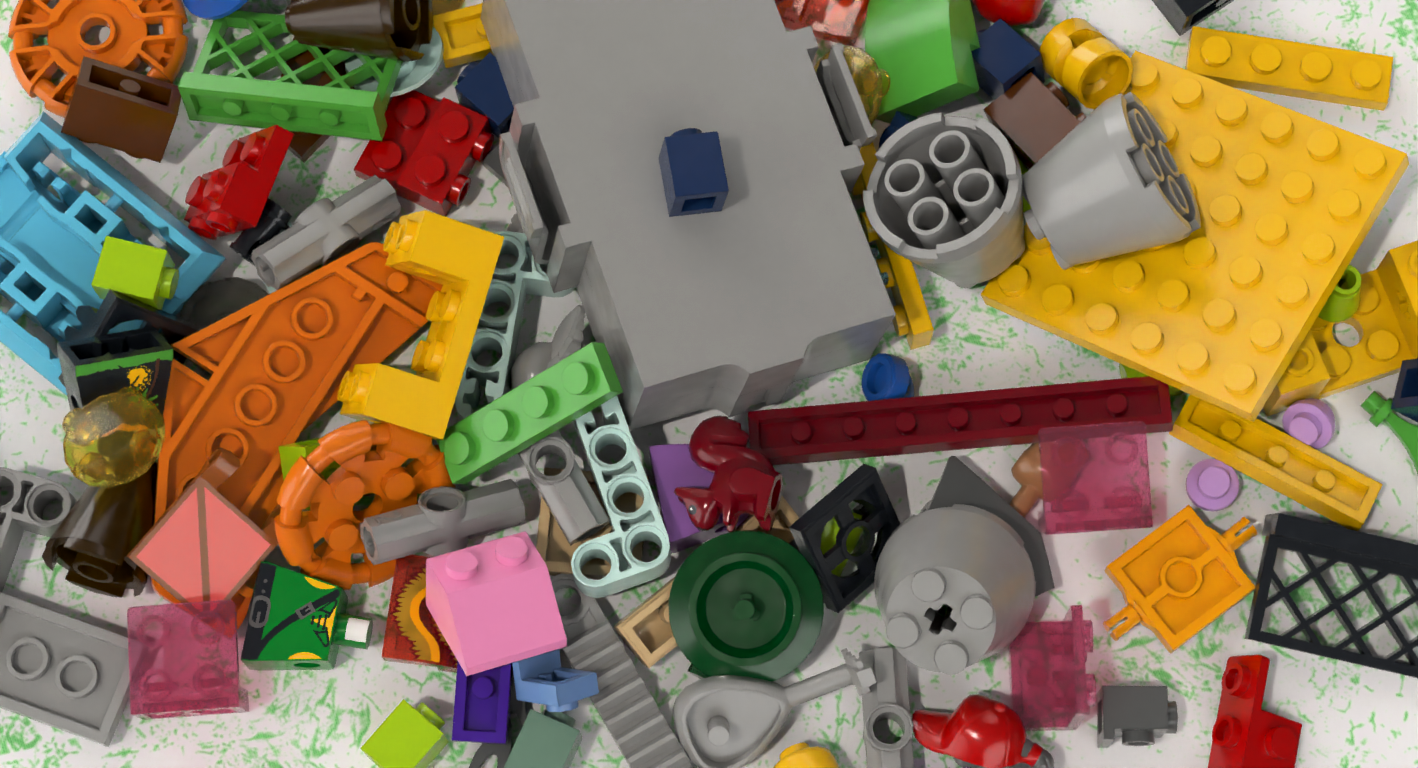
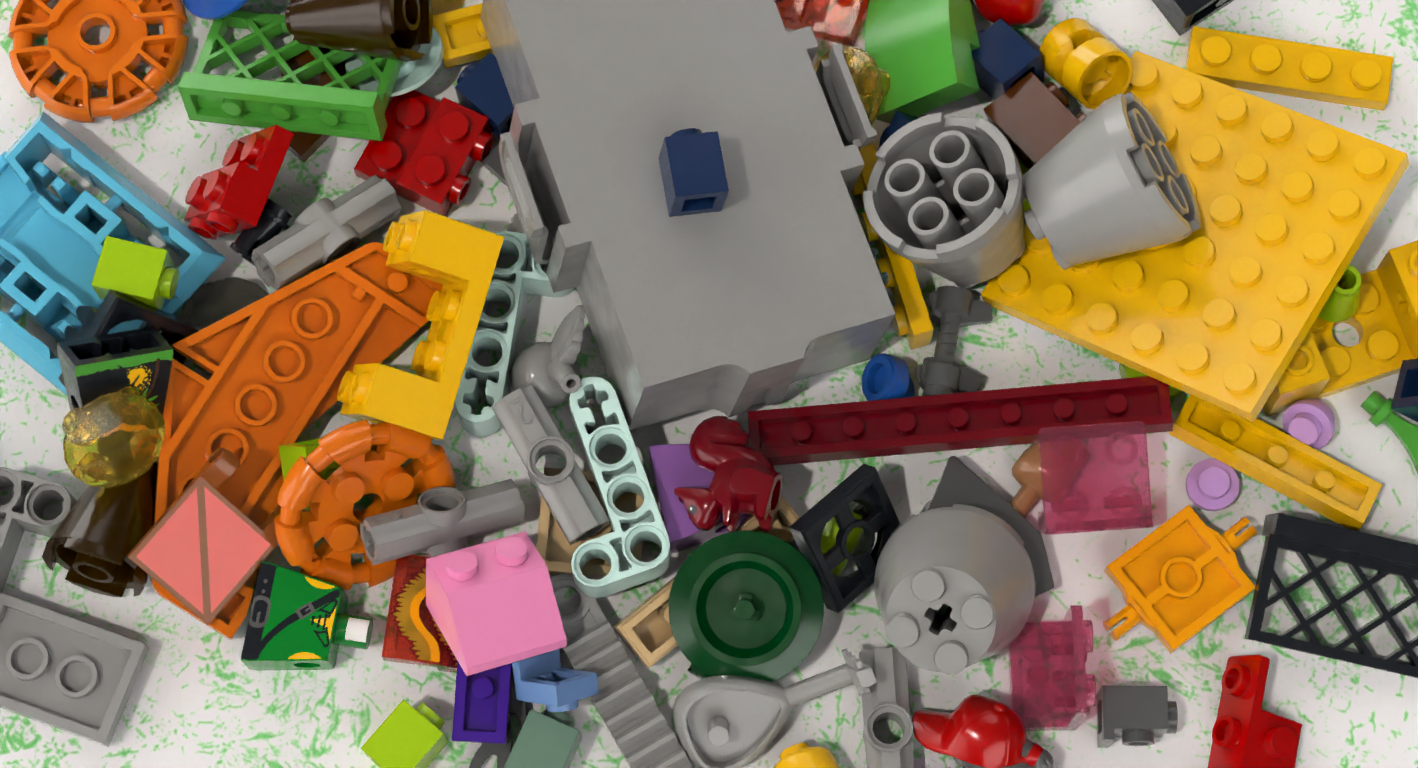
reddish brown brick [61,56,181,163] -> none
clear pink bracket [127,600,249,720] -> none
bright green plate [436,342,623,484] -> none
none -> dark grey piece [916,286,993,396]

